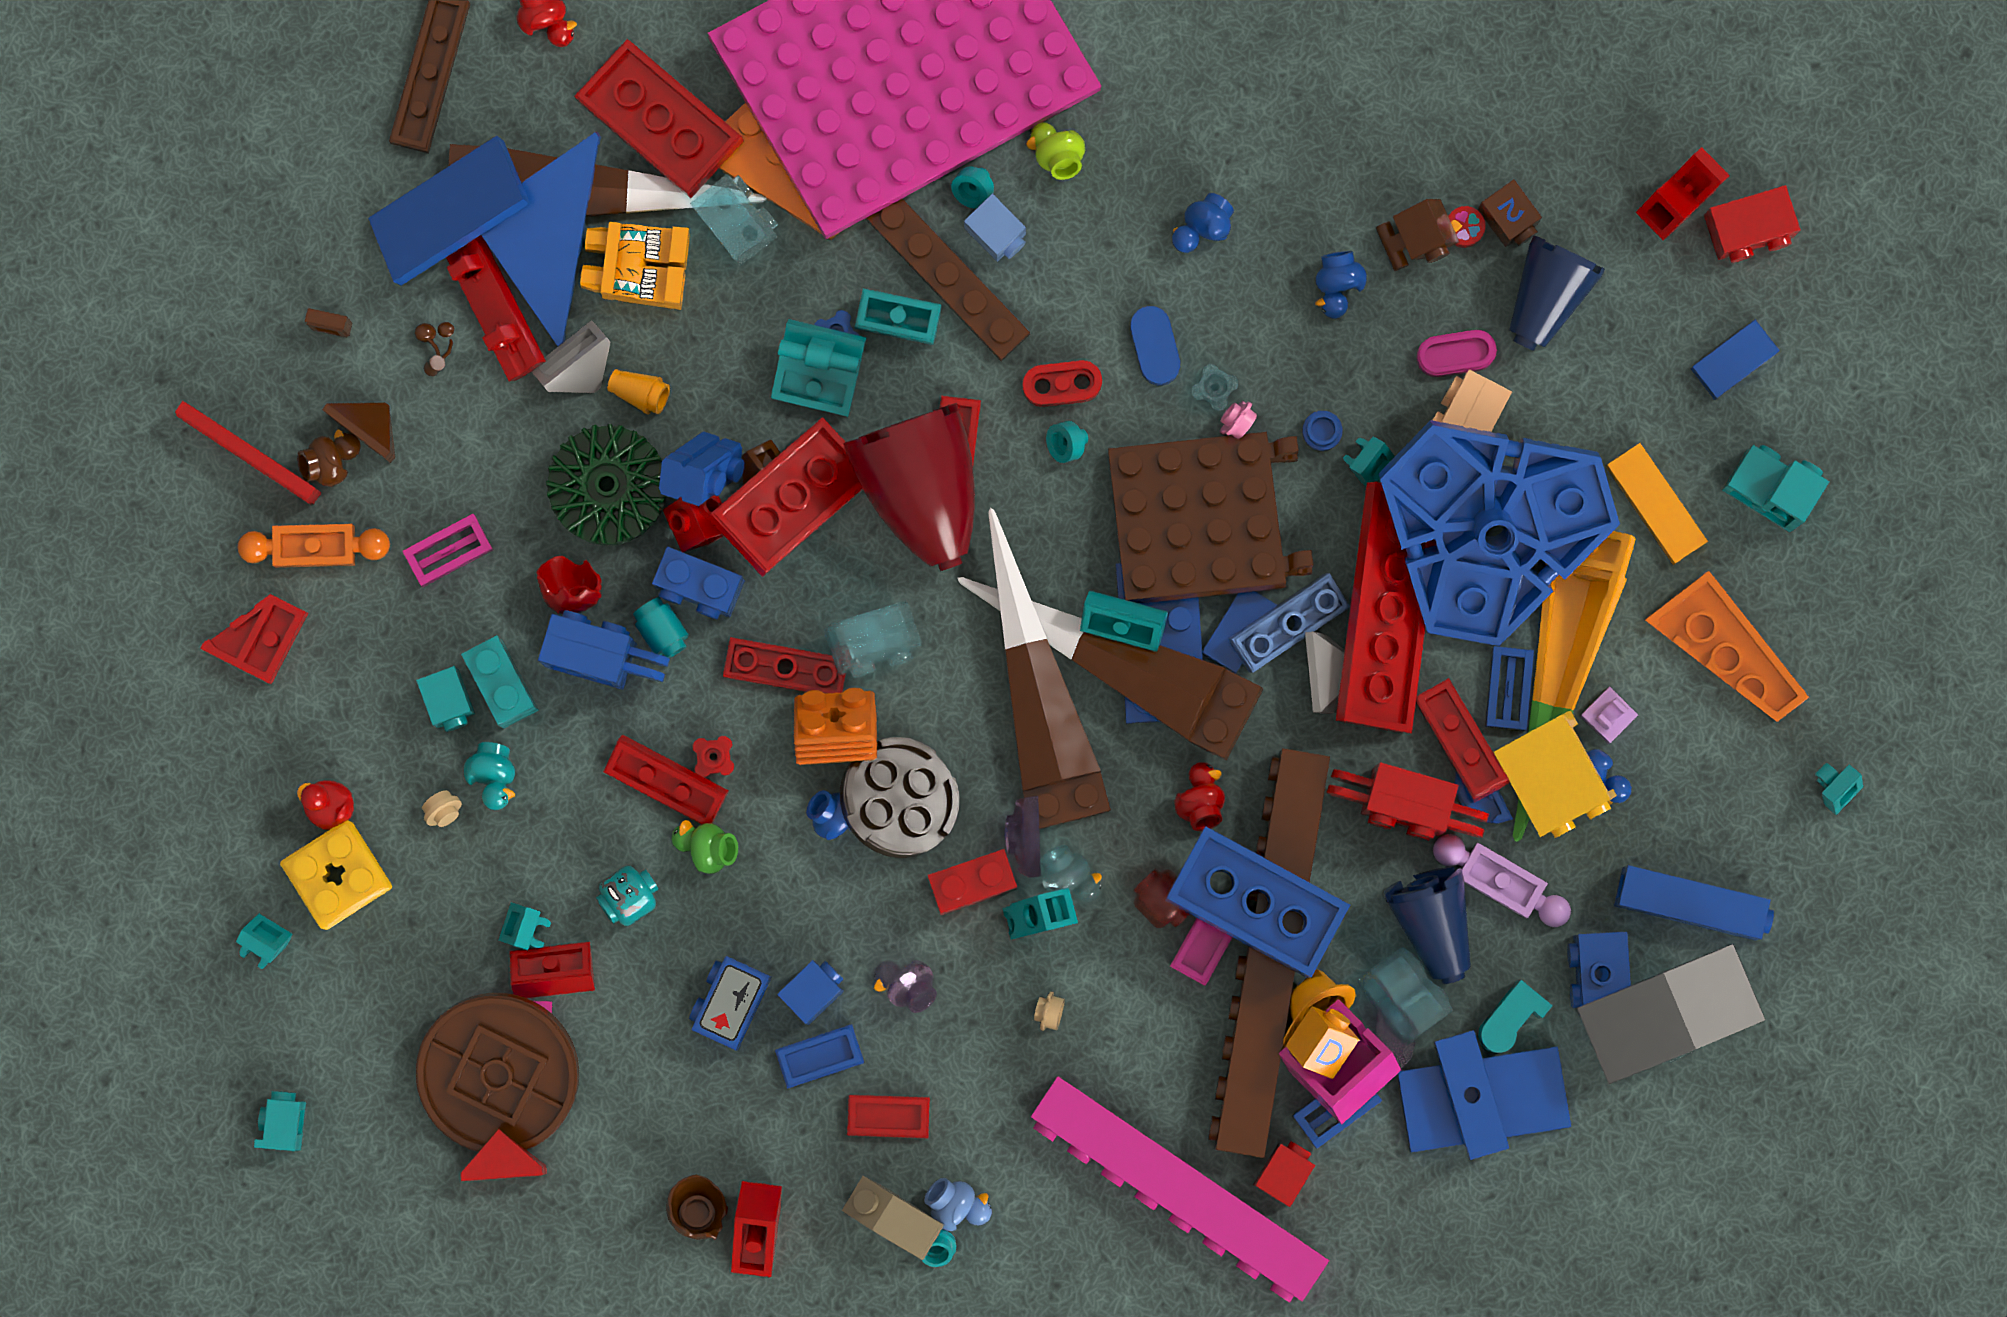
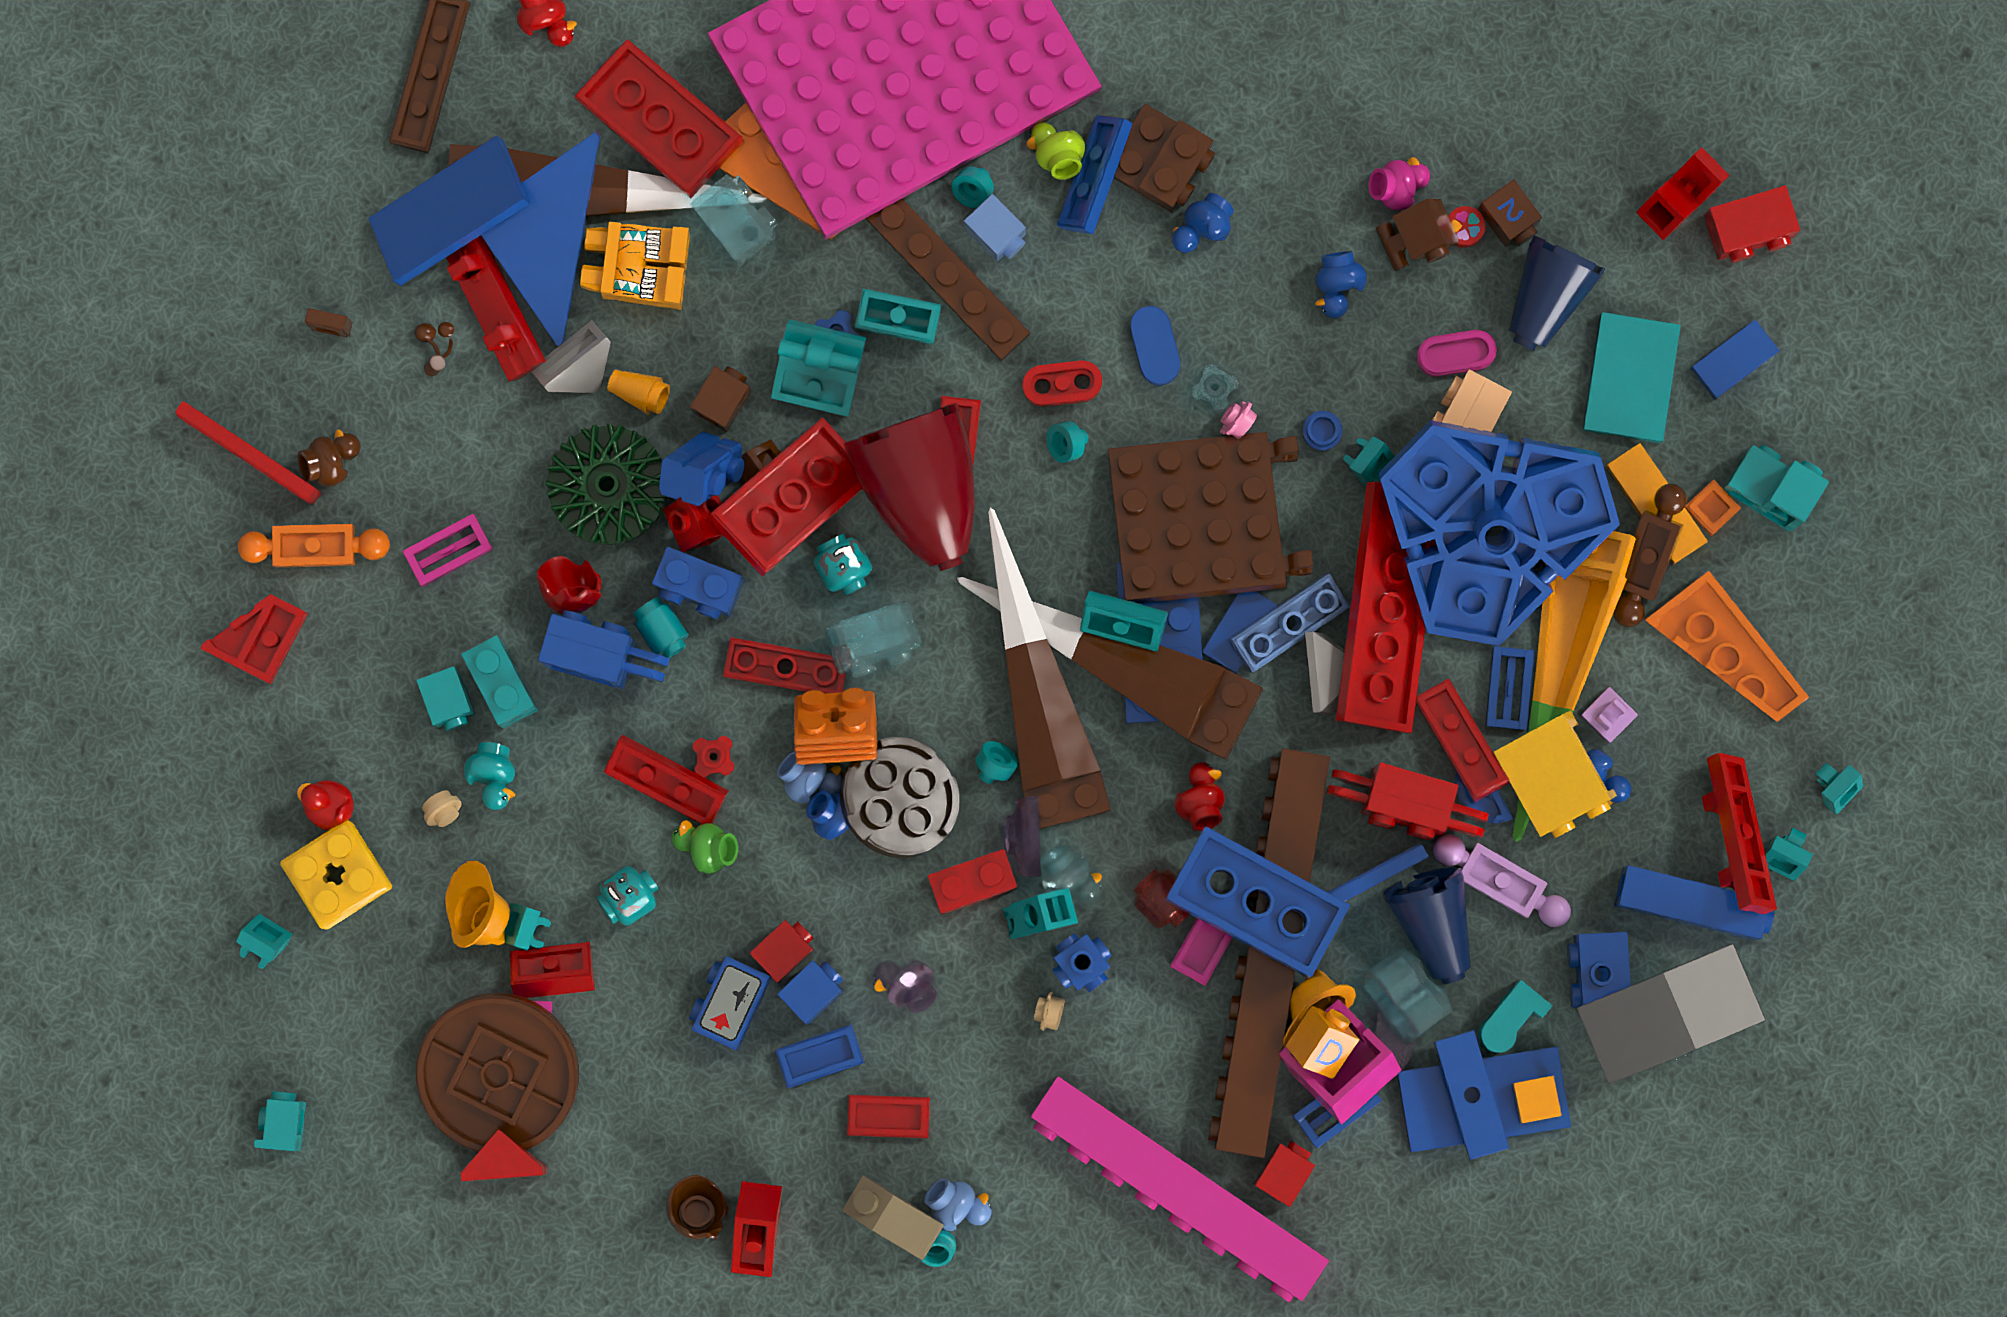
reddish brown slope [322,402,395,463] -> none
none -> light orange piece [445,861,510,948]
none -> reddish brown brick [690,366,751,432]
none -> red brick [750,920,815,983]
none -> medium blue animal [777,751,843,803]
none -> teal head [813,533,872,596]
none -> teal tile [975,741,1018,784]
none -> blue brick [1052,933,1112,993]
none -> blue tile [1057,115,1133,234]
none -> reddish brown plate [1114,103,1216,213]
none -> blue tile [1328,844,1429,902]
none -> dark pink animal [1368,157,1430,211]
none -> light orange tile [1512,1076,1562,1123]
none -> teal tile [1582,312,1681,444]
none -> reddish brown plate [1613,484,1687,627]
none -> orange tile [1685,479,1741,536]
none -> red hinge [1701,753,1777,914]
none -> teal tile [1764,827,1813,881]

